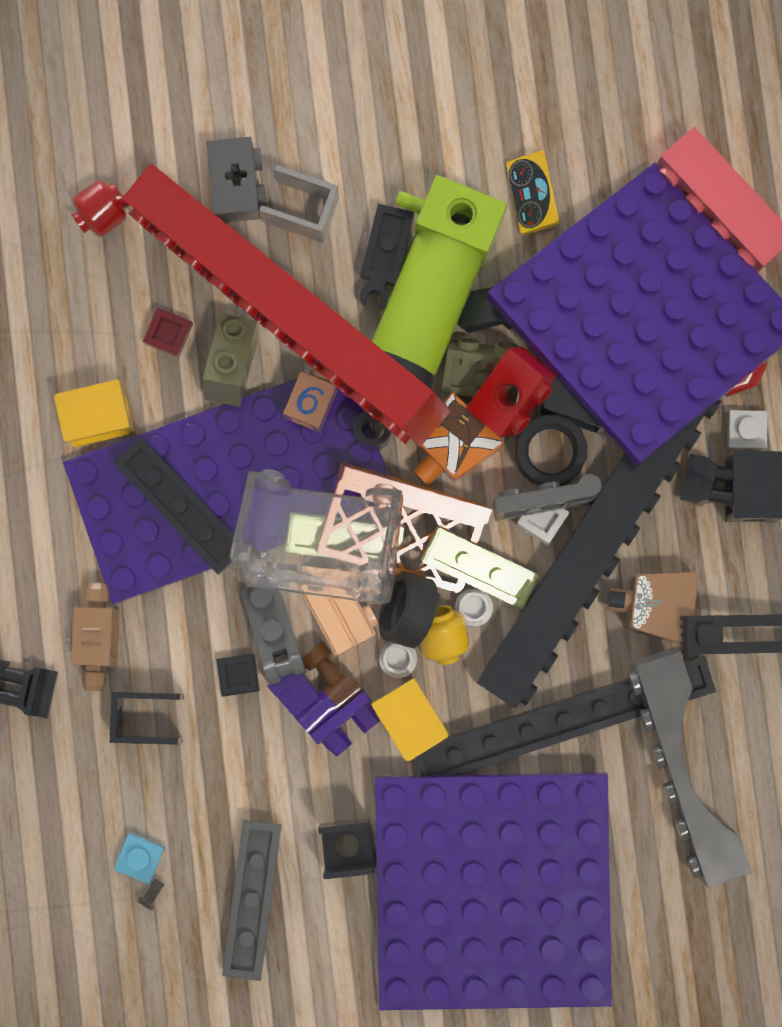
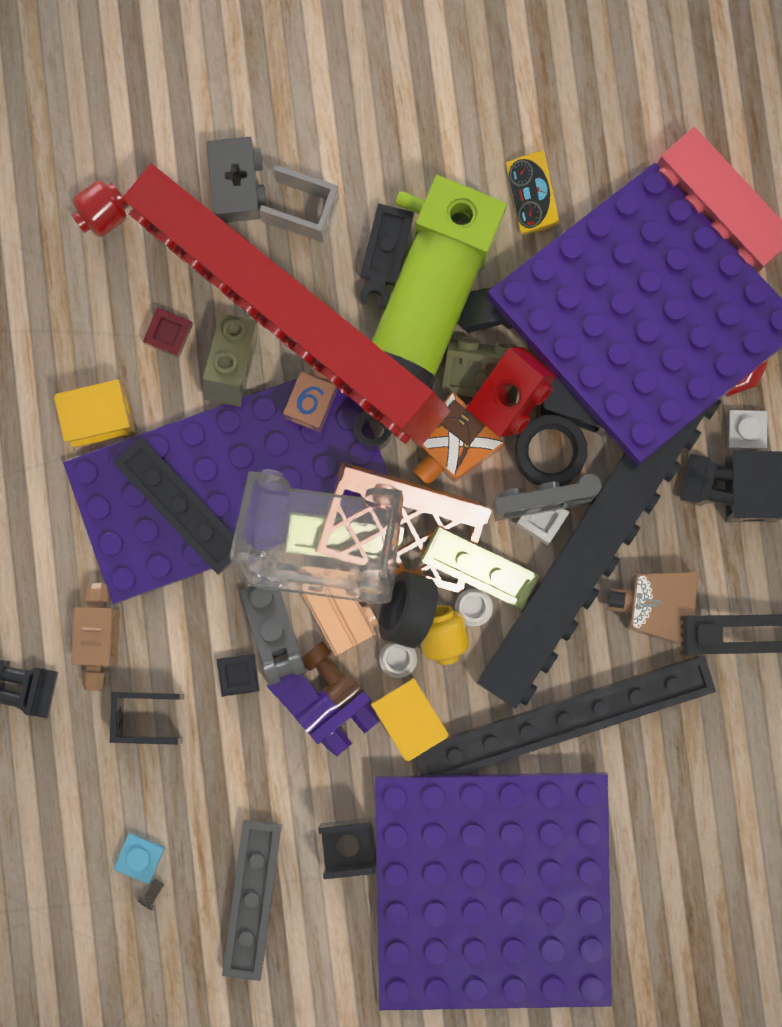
dark grey arch [628,647,751,888] -> none

